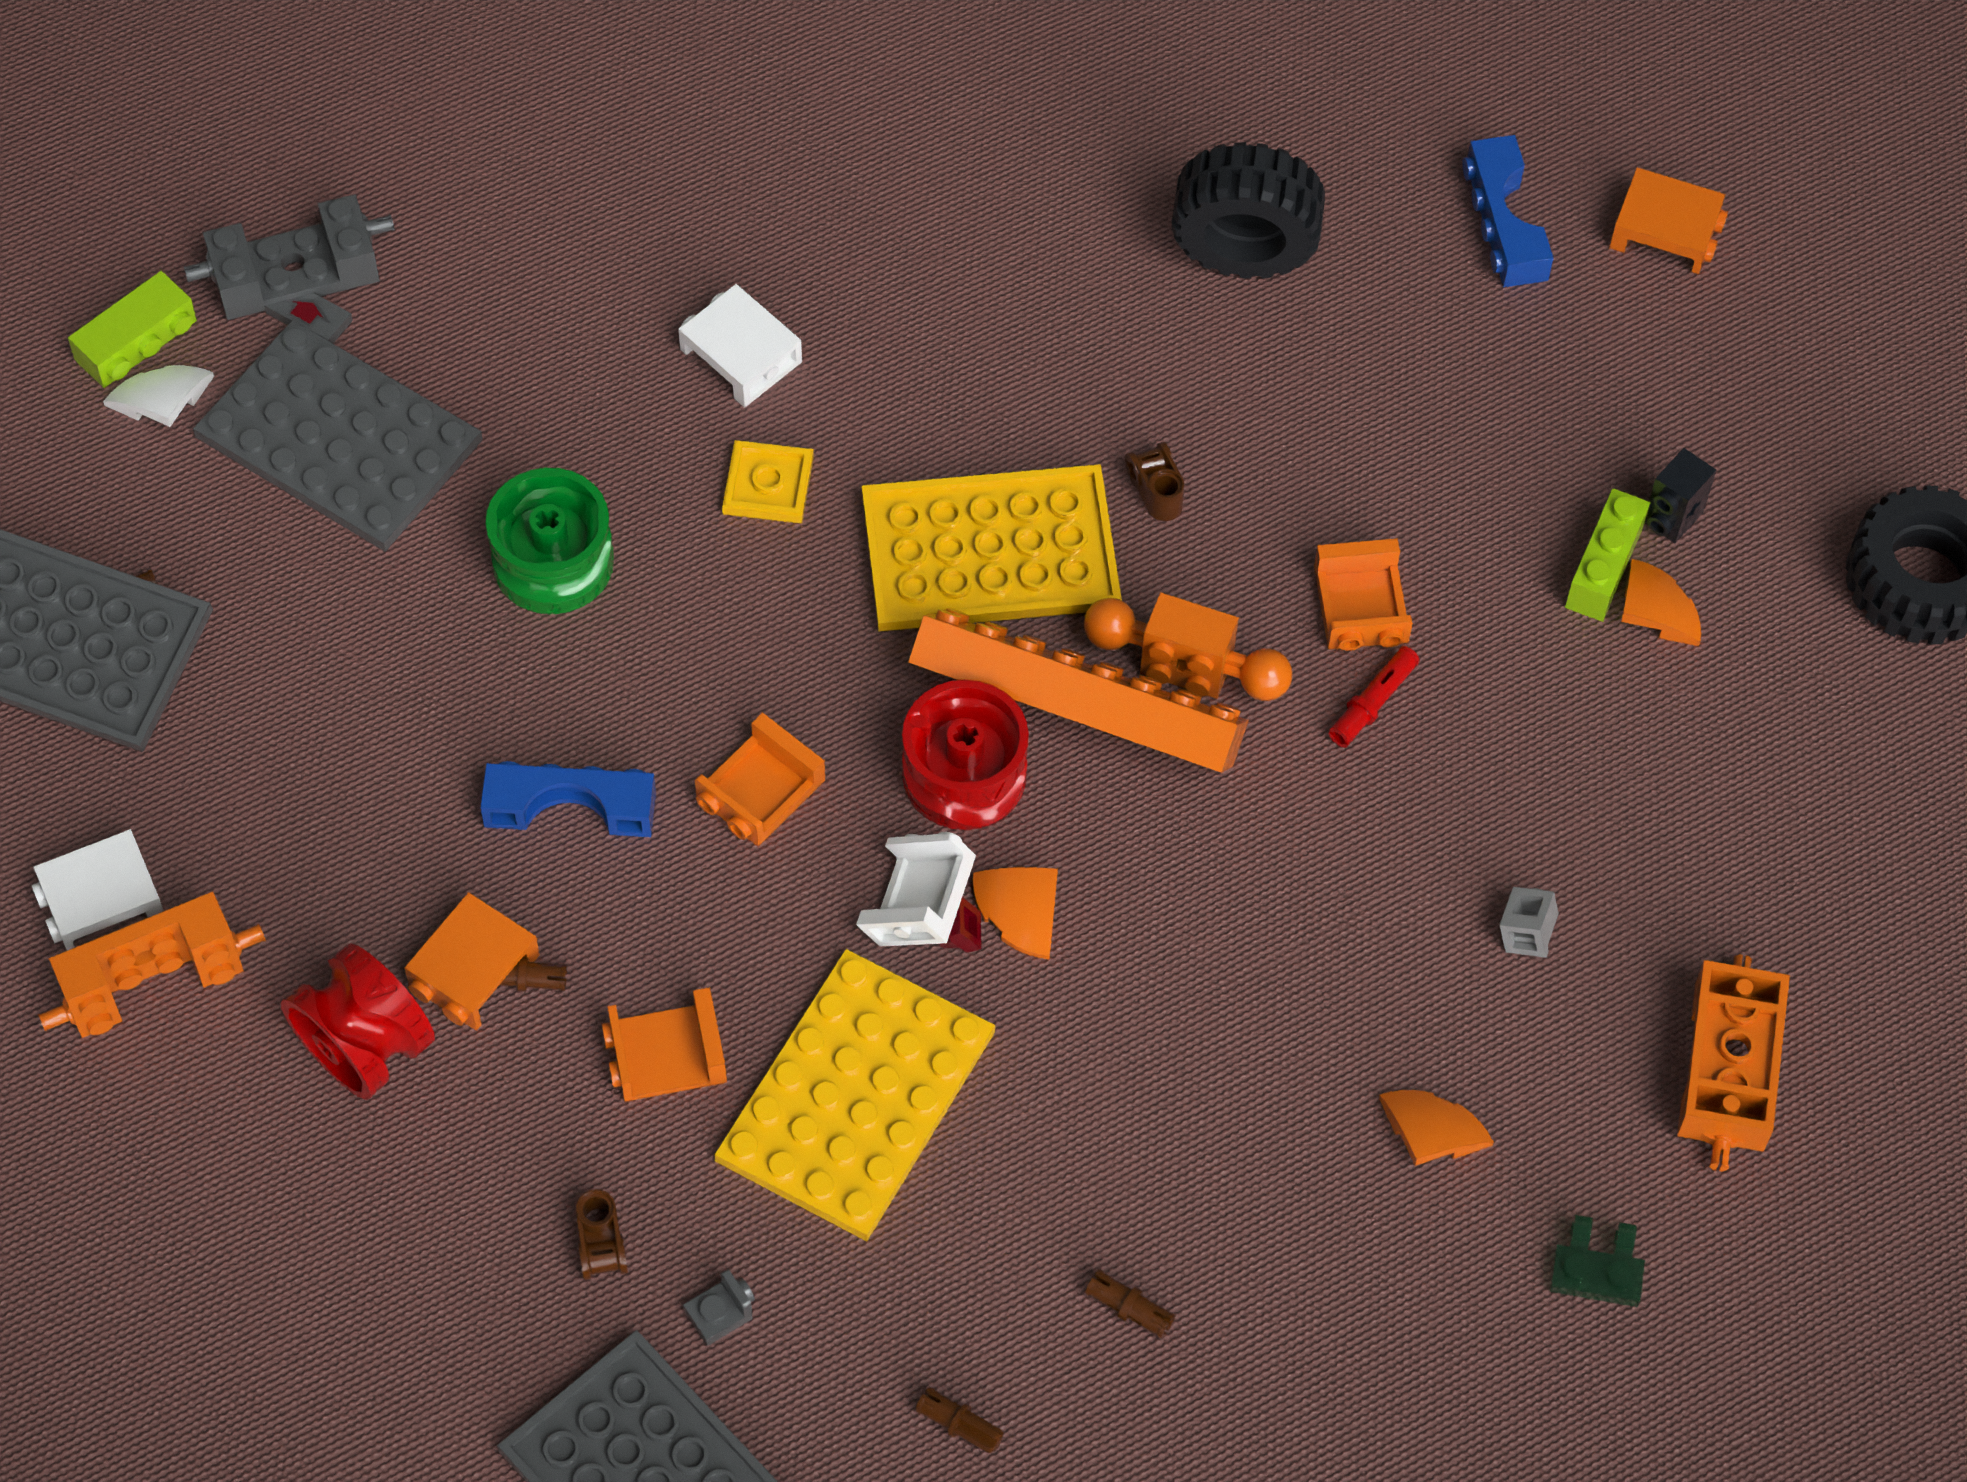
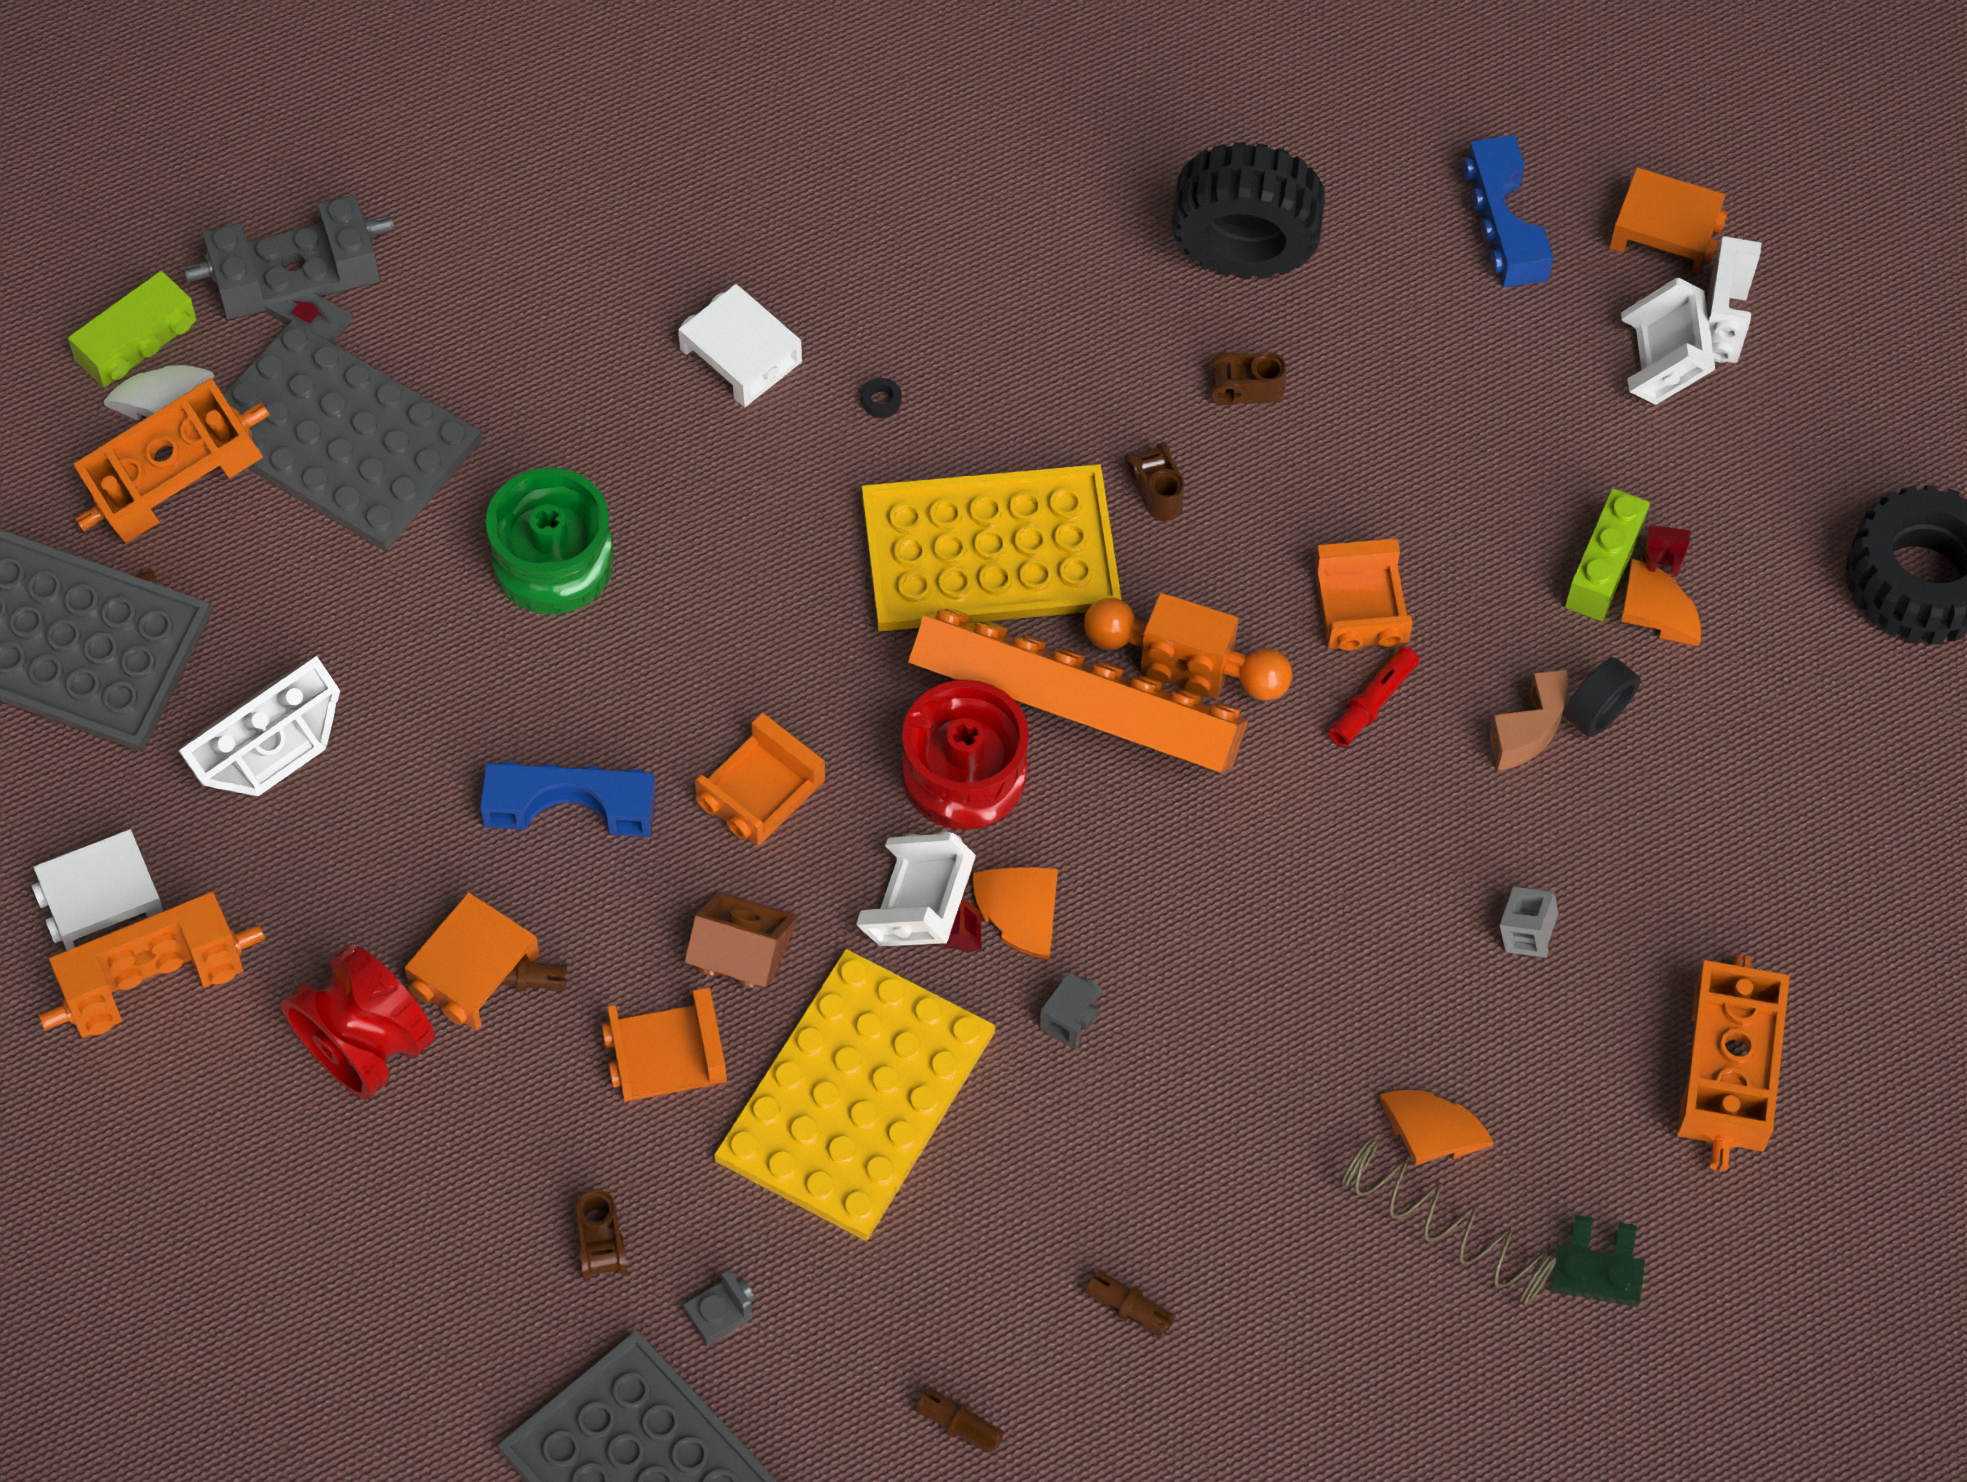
yellow tile [722,440,814,524] -> none
black brick [1645,448,1717,544] -> none
none -> orange brick [73,377,270,544]
none -> white wedge [178,656,340,796]
none -> slope [684,892,798,988]
none -> black piece [862,378,901,418]
none -> dark grey brick [1040,972,1102,1051]
none -> reddish brown piece [1210,352,1286,405]
none -> dark tan piece [1341,1138,1556,1305]
none -> nougat brick [1489,670,1568,771]
none -> black tyre [1565,657,1640,737]
none -> white panel [1621,278,1715,405]
none -> dark red tile [1642,525,1690,575]
none -> white panel [1706,236,1762,363]

